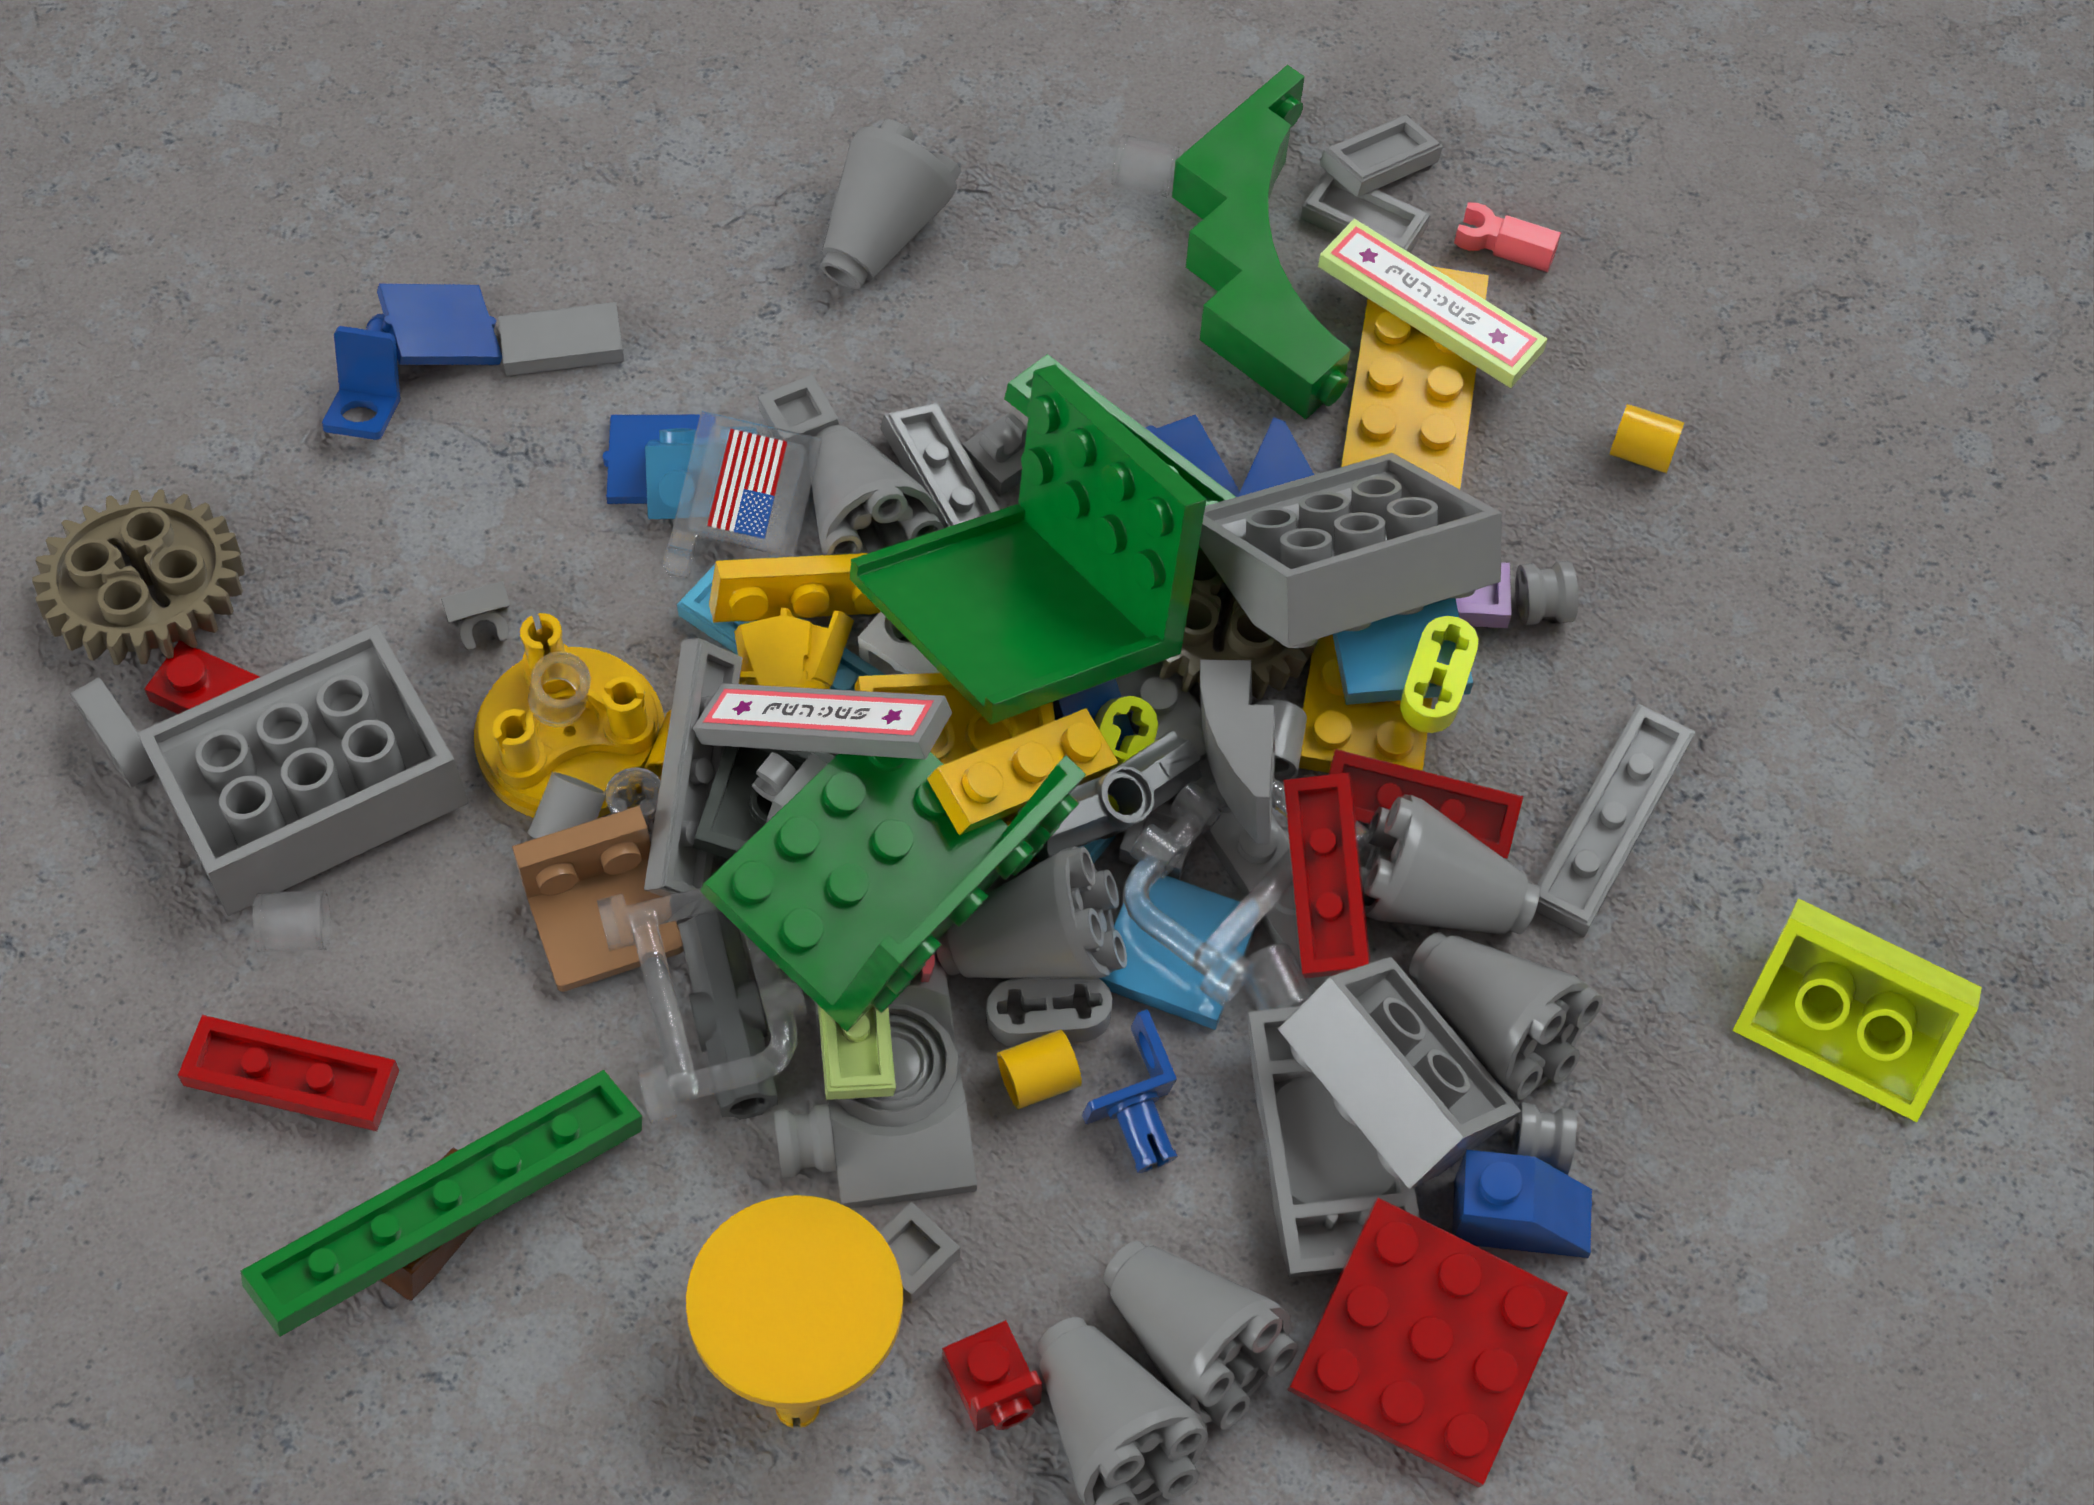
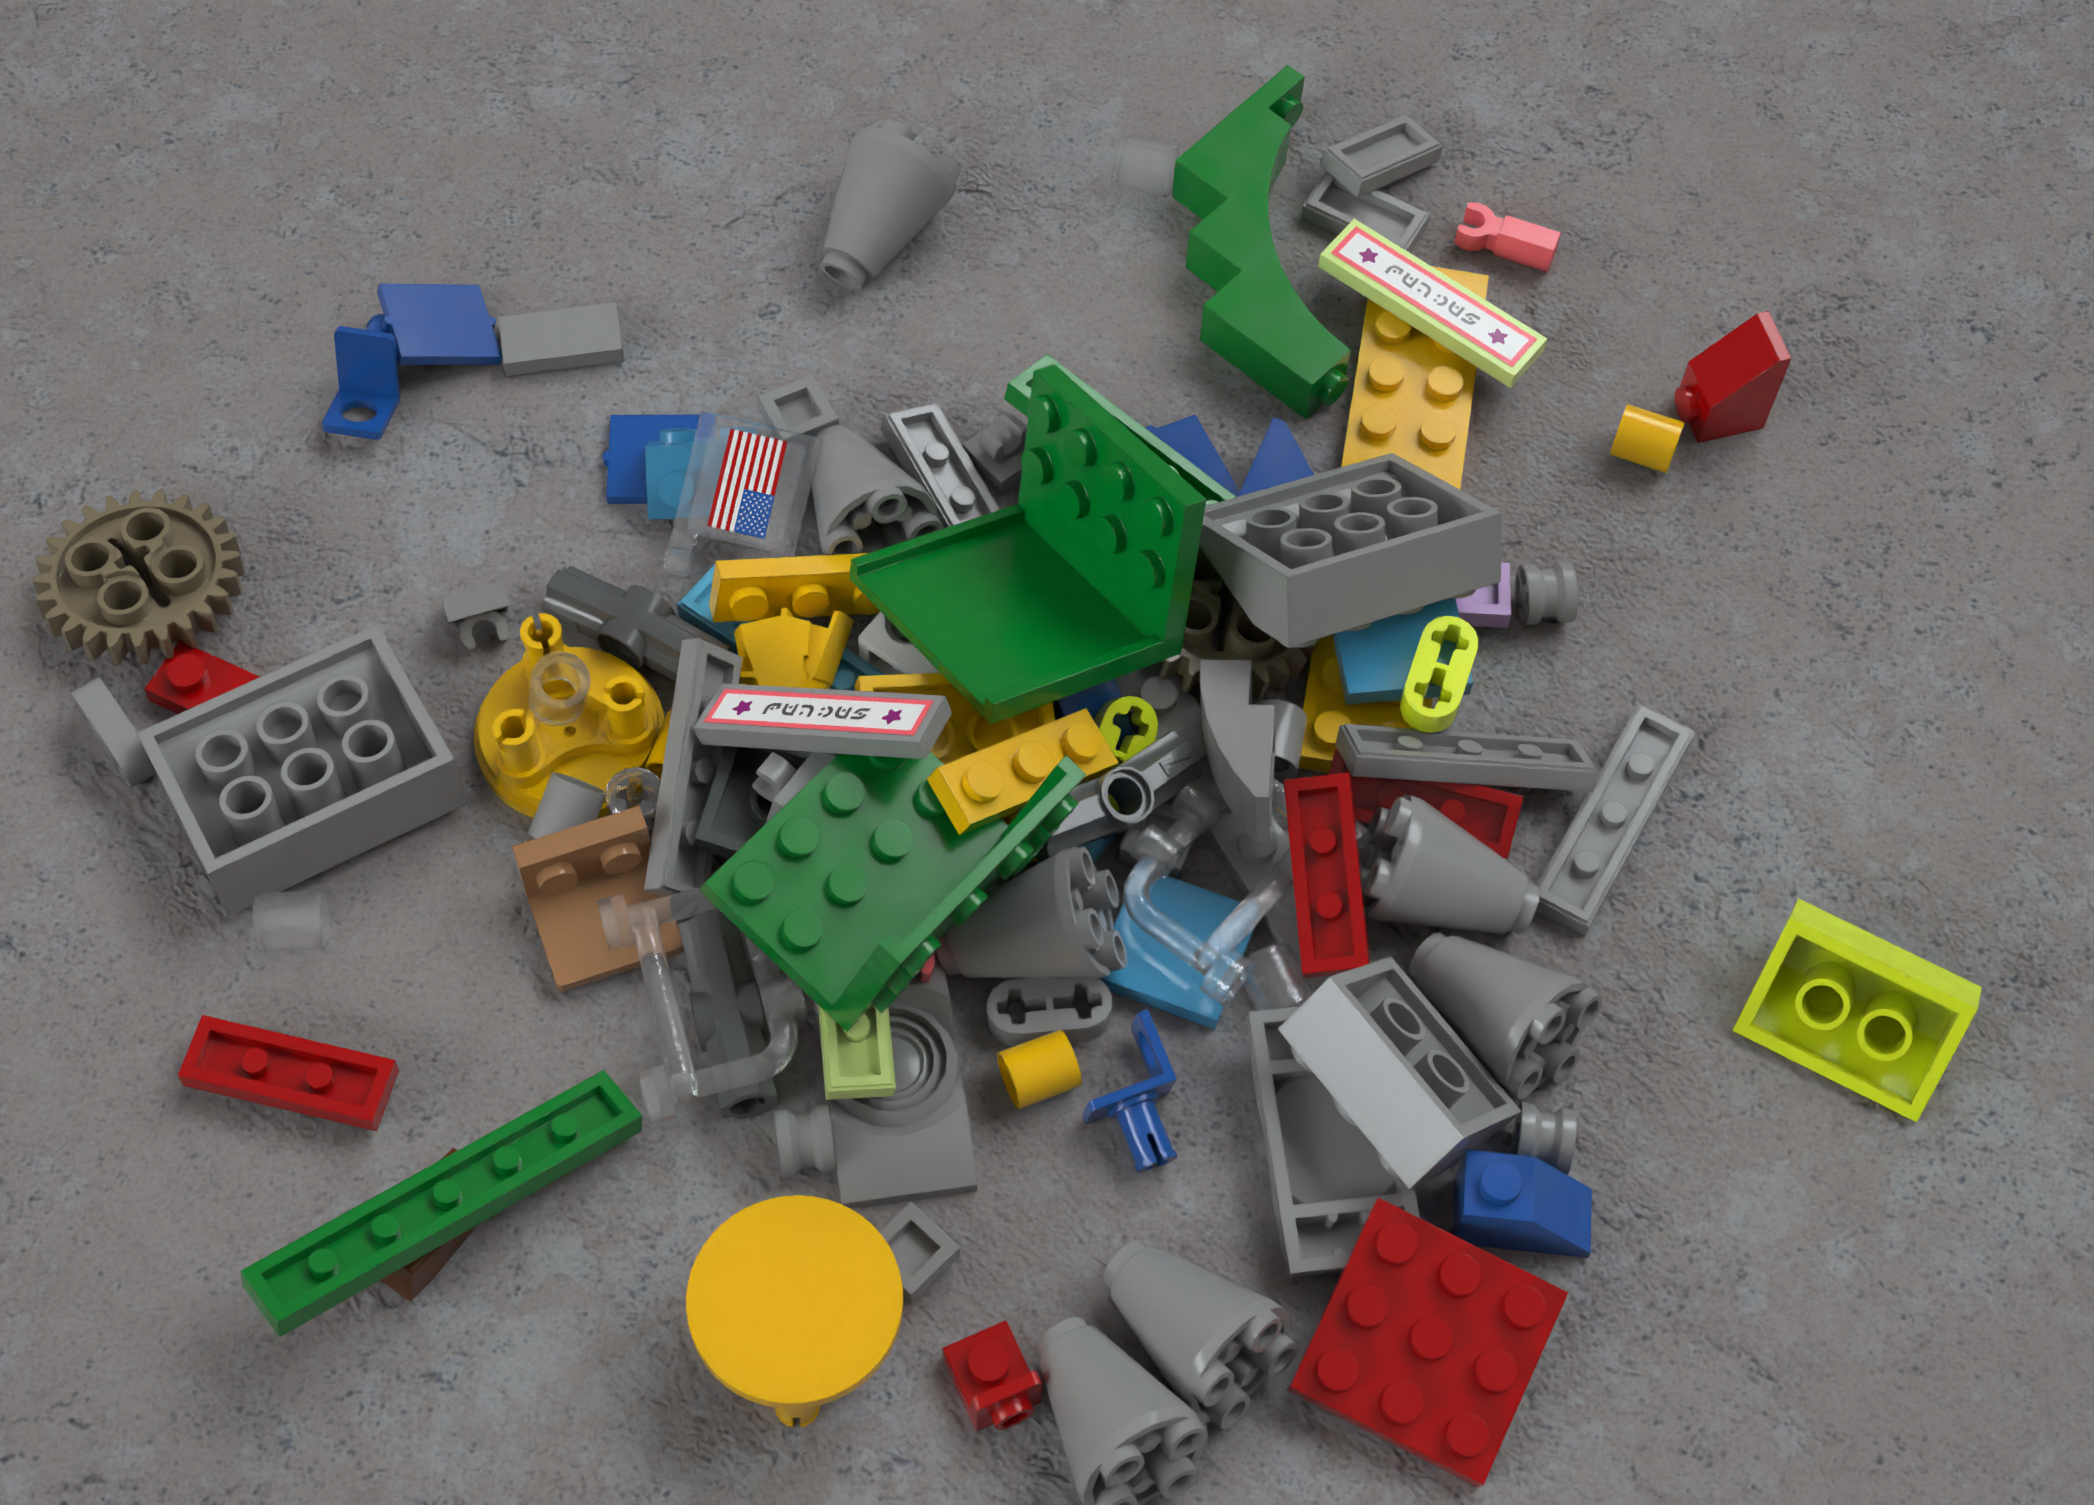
none -> dark grey piece [541,566,730,682]
none -> light grey tile [1335,724,1599,792]
none -> red slope [1675,311,1792,443]

